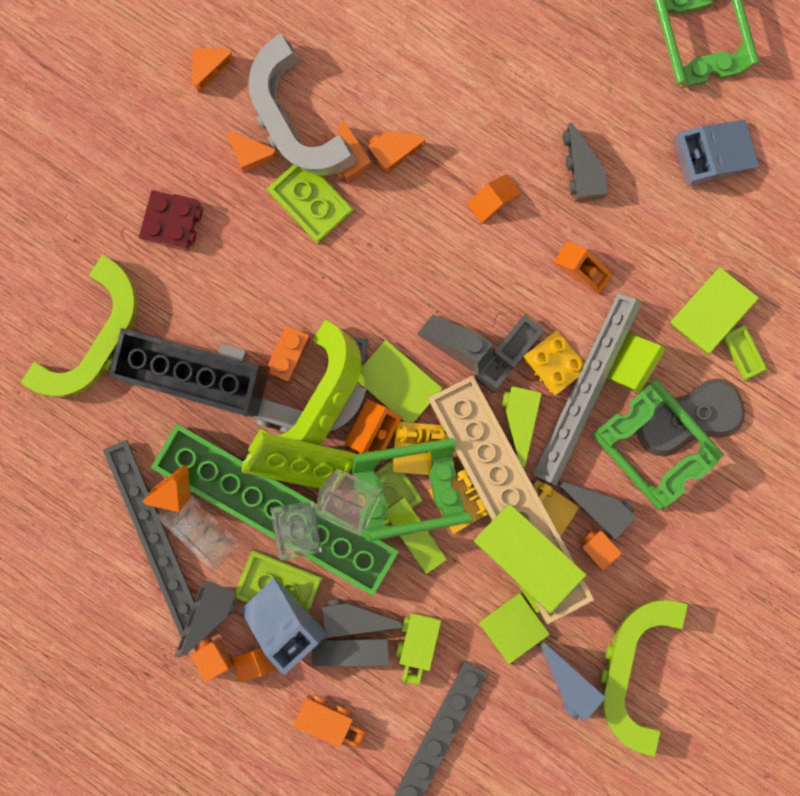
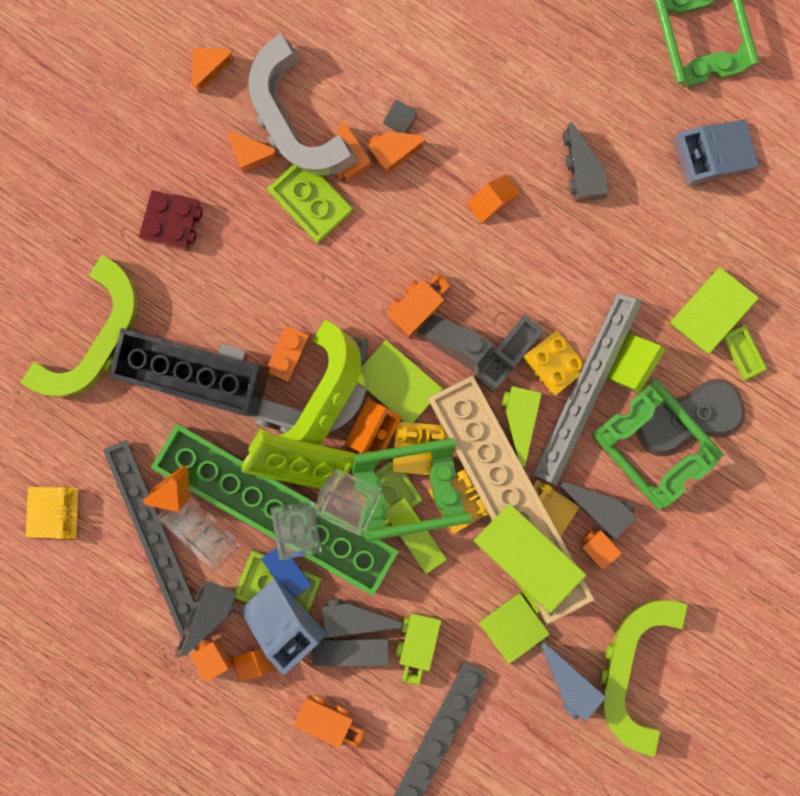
orange slope [554,241,613,295] -> none
none -> yellow hinge [26,487,79,539]
none -> blue tile [261,544,312,598]
none -> dark grey slope [383,99,417,133]
none -> orange brick [387,272,452,338]

